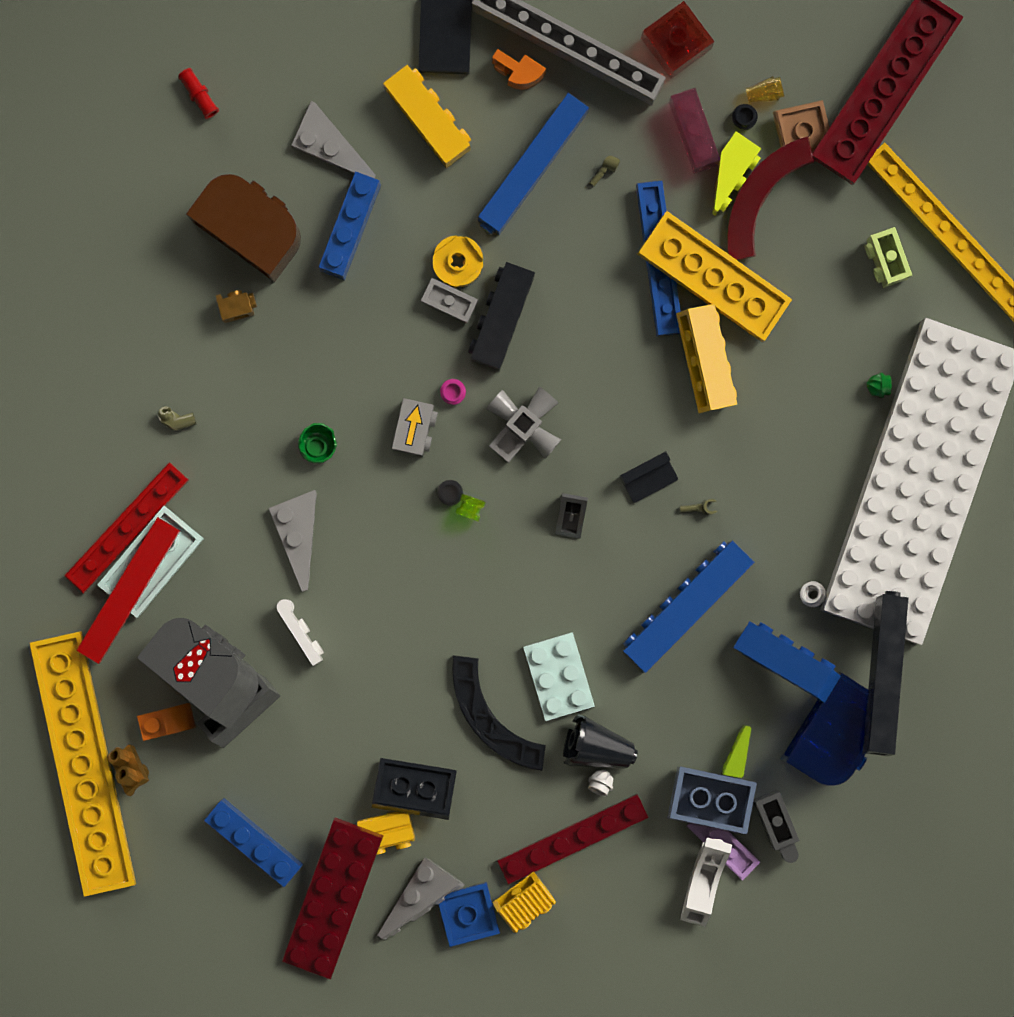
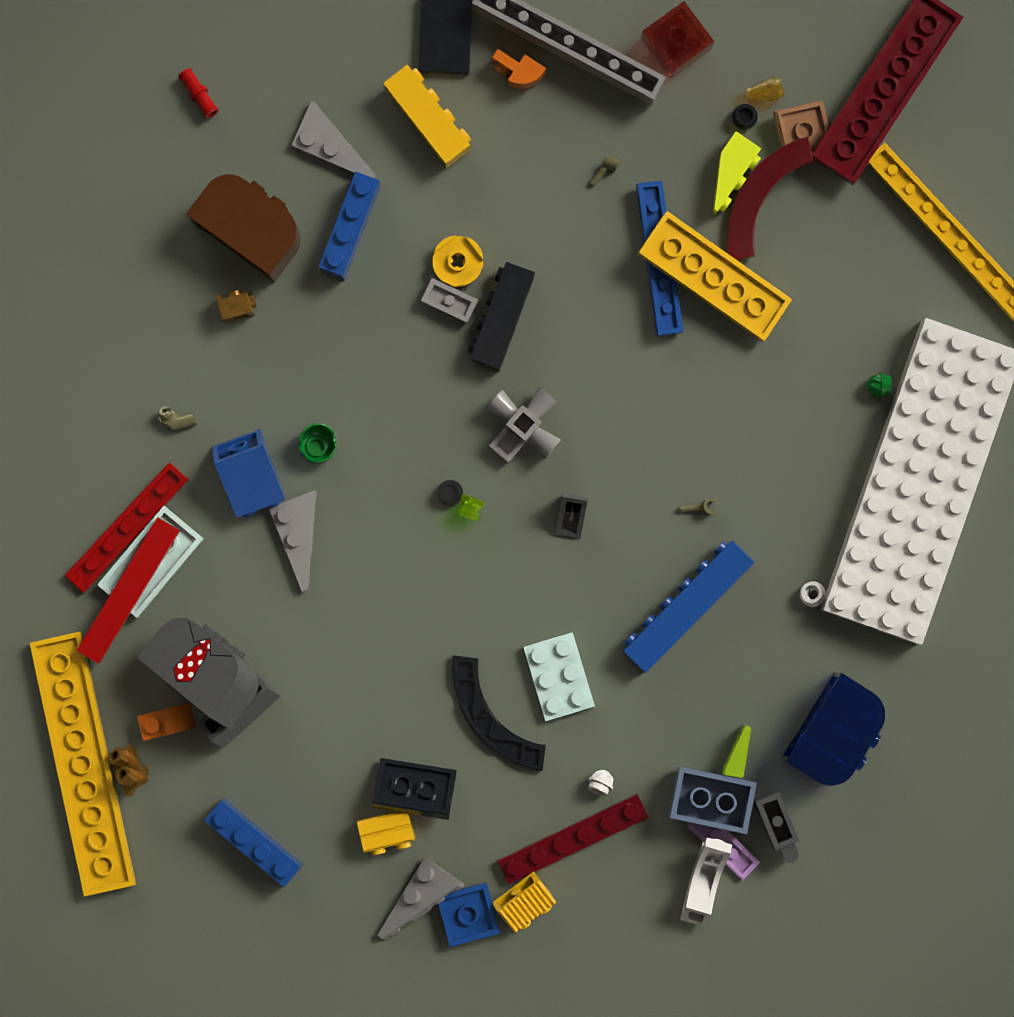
white plate [277,599,324,666] -> none
dark red plate [282,817,384,980] -> none
light grey brick [392,398,438,457] -> none
dark pink plate [440,379,466,405] -> none
blue brick [478,93,589,235] -> none
black cone [563,714,638,768] -> none
black panel [619,451,678,503] -> none
clear pink brick [669,88,721,174] -> none
yellow brick [676,304,737,413] -> none
blue brick [733,621,841,703] -> none
black brick [863,591,909,757] -> none
yellowish green brick [865,227,912,288] -> none
none -> blue slope [212,429,285,518]

